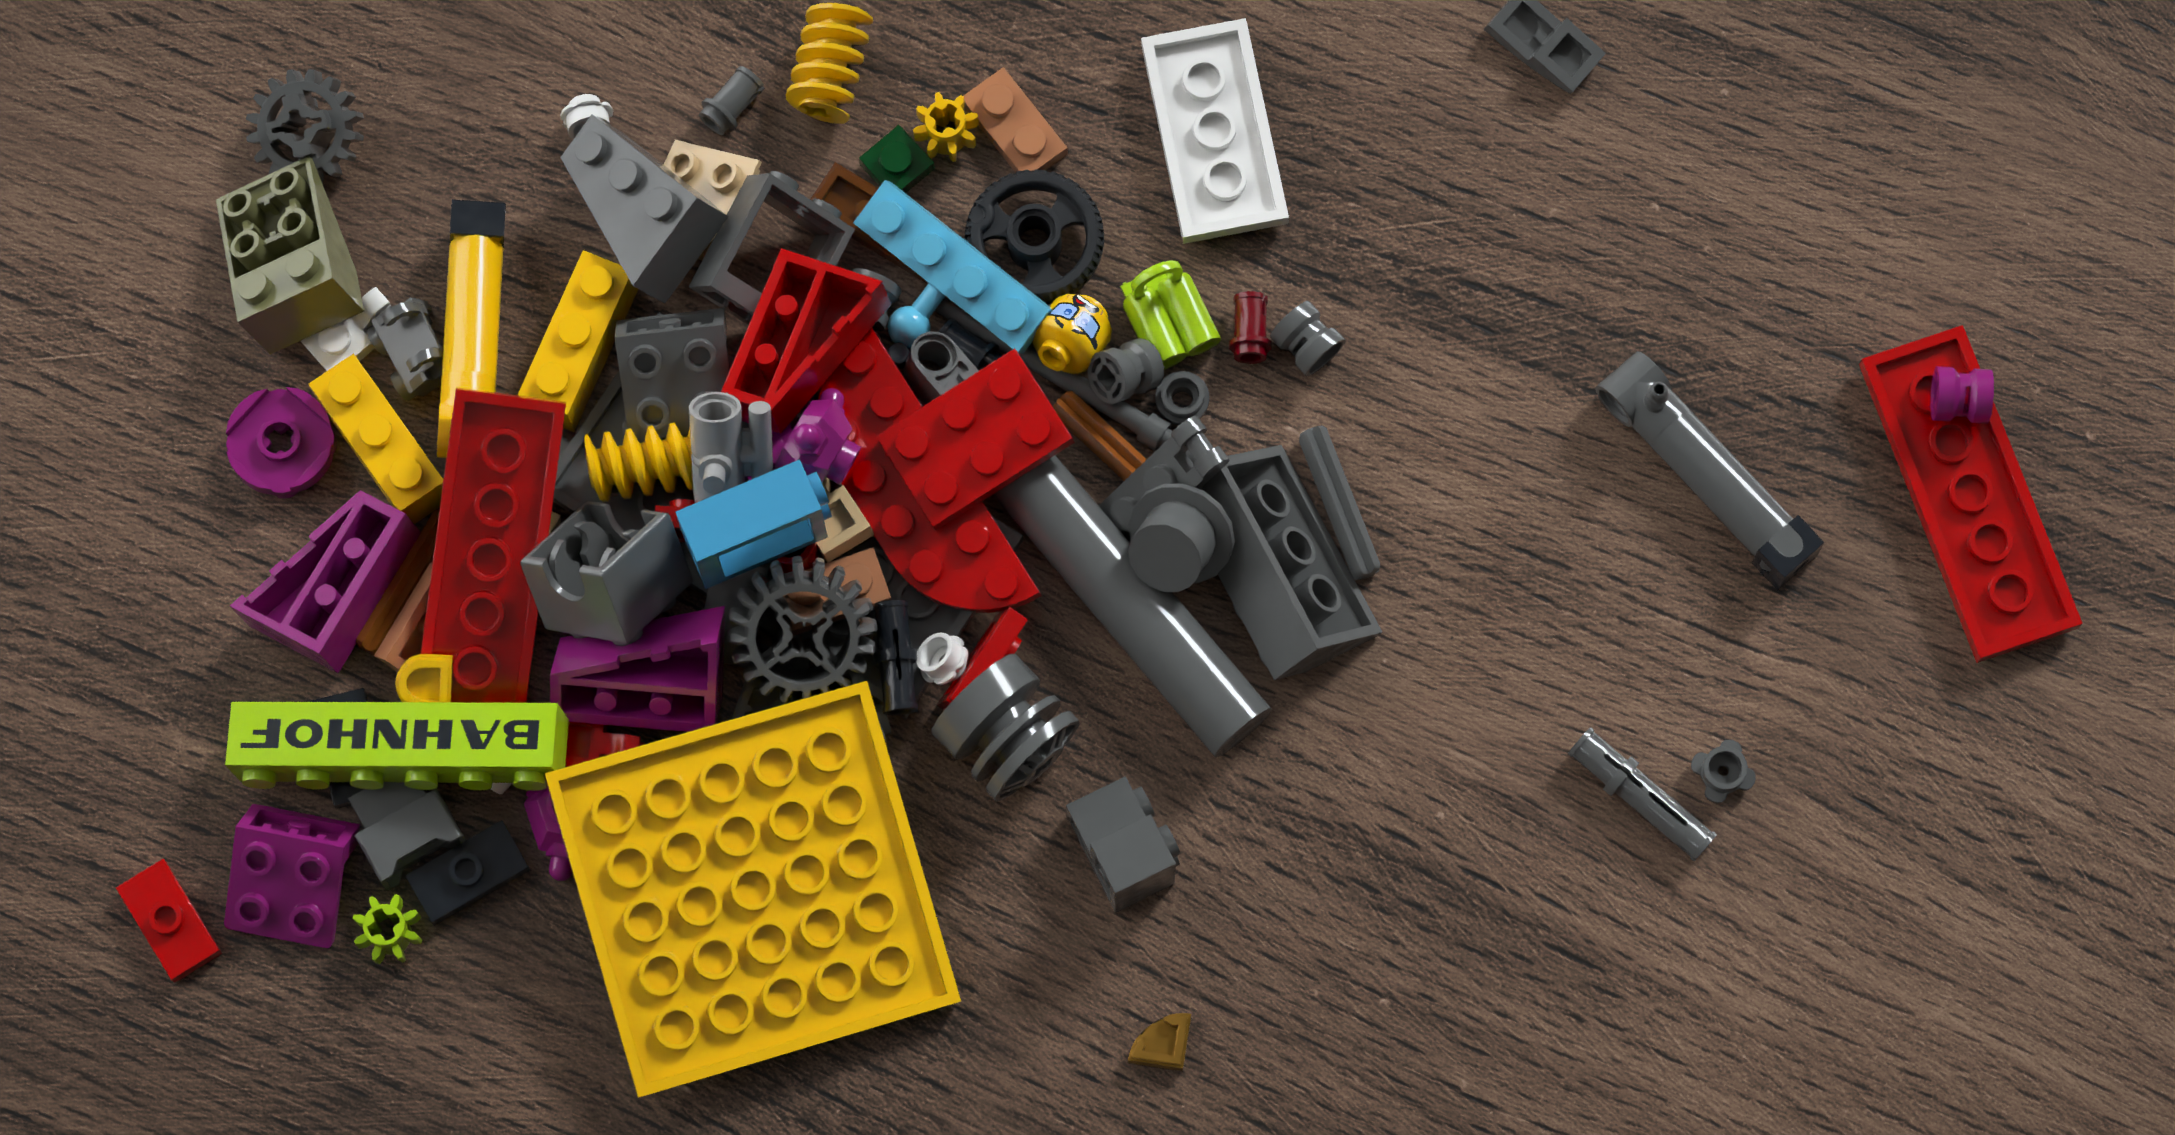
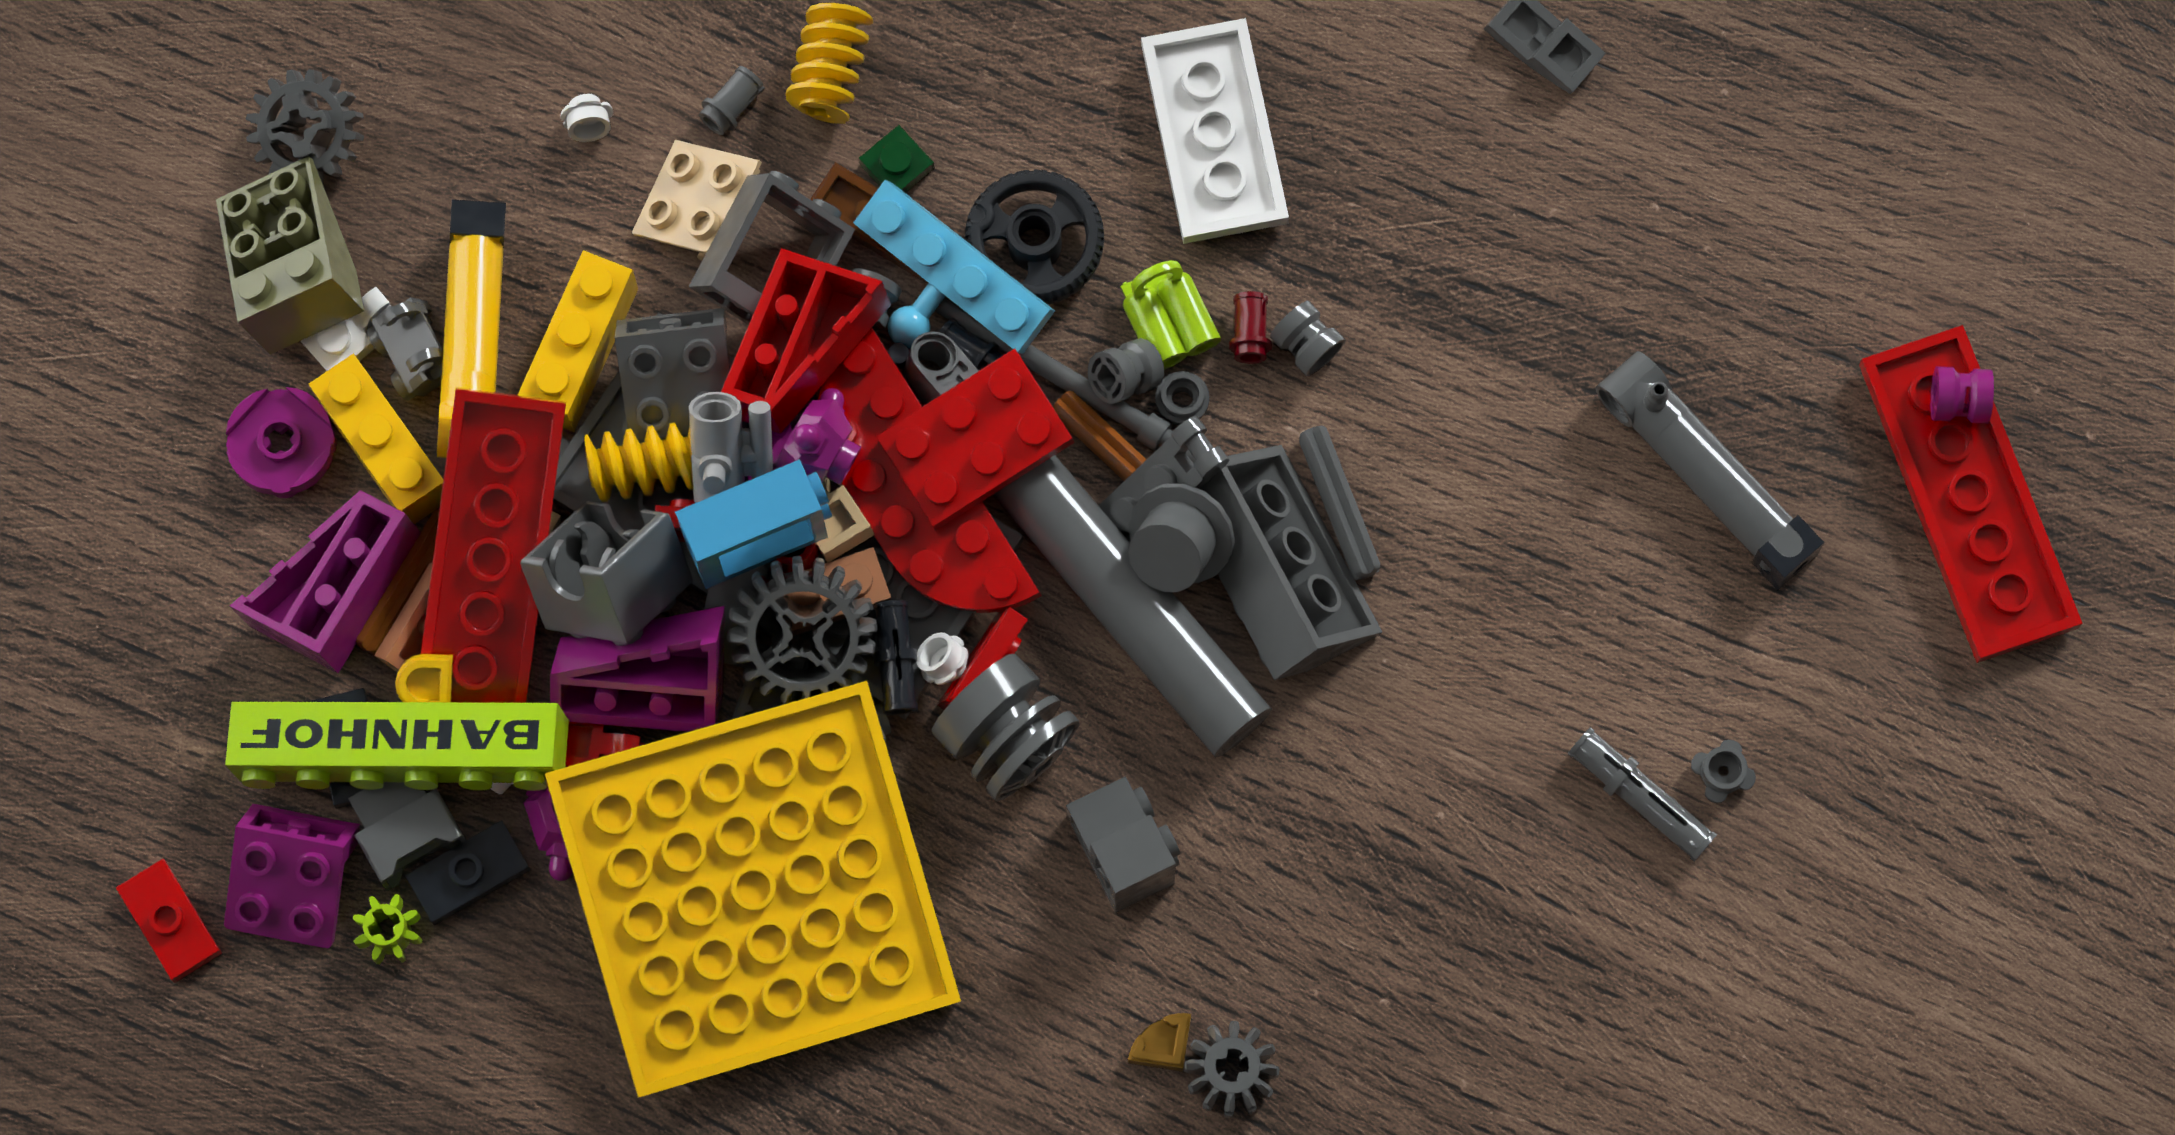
wedge [560,114,729,303] -> none
yellow gear [913,92,979,162] -> none
nougat plate [963,67,1068,173] -> none
yellow head [1032,294,1112,374] -> none
none -> dark grey gear [1184,1021,1280,1118]

